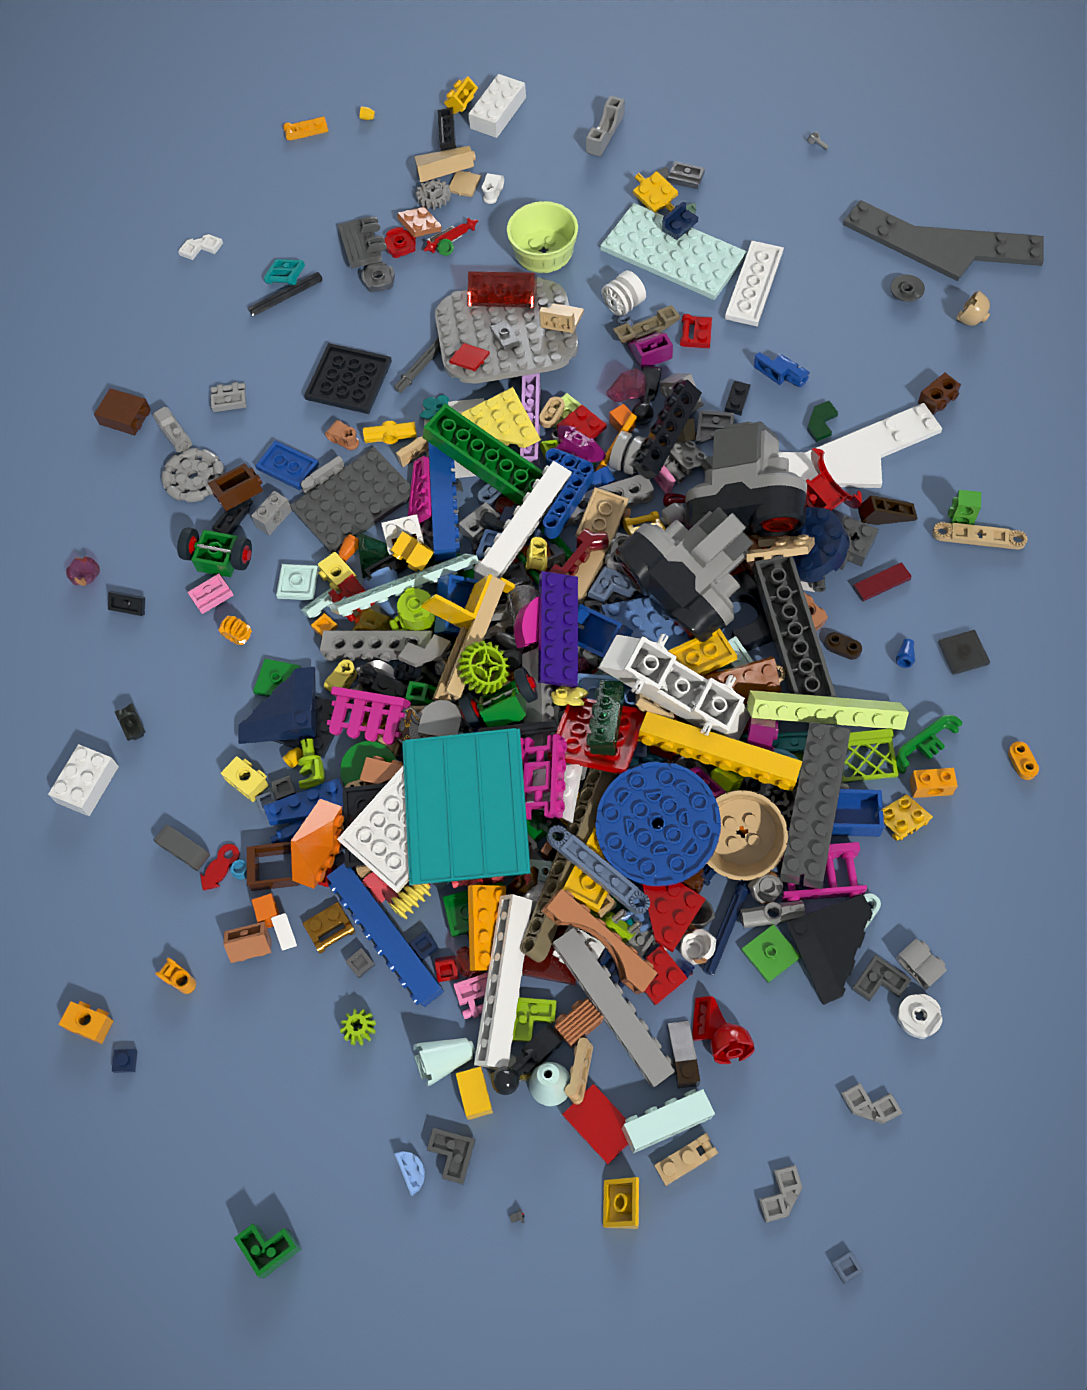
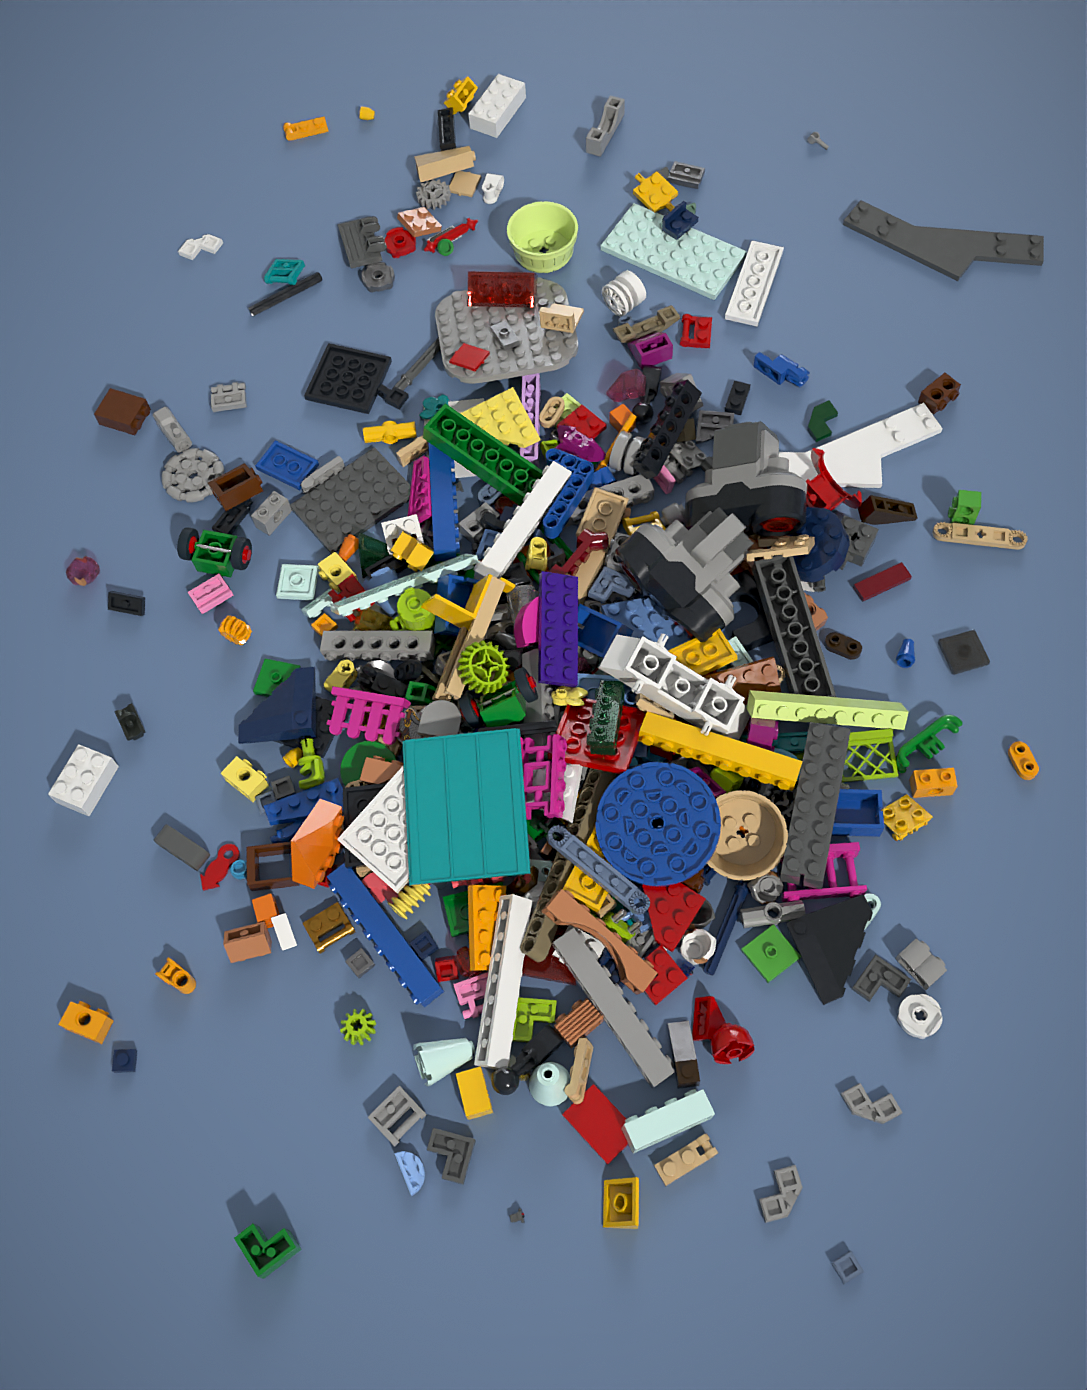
nougat piece [325,420,359,450] -> none
light grey tile [398,634,452,667] -> none
dark red piece [663,493,686,507] -> none
dark grey dish [890,274,925,302] -> none
tan cylinder [956,290,990,326] -> none
none -> light grey plate [368,1086,427,1147]
none -> black plate [377,385,409,410]

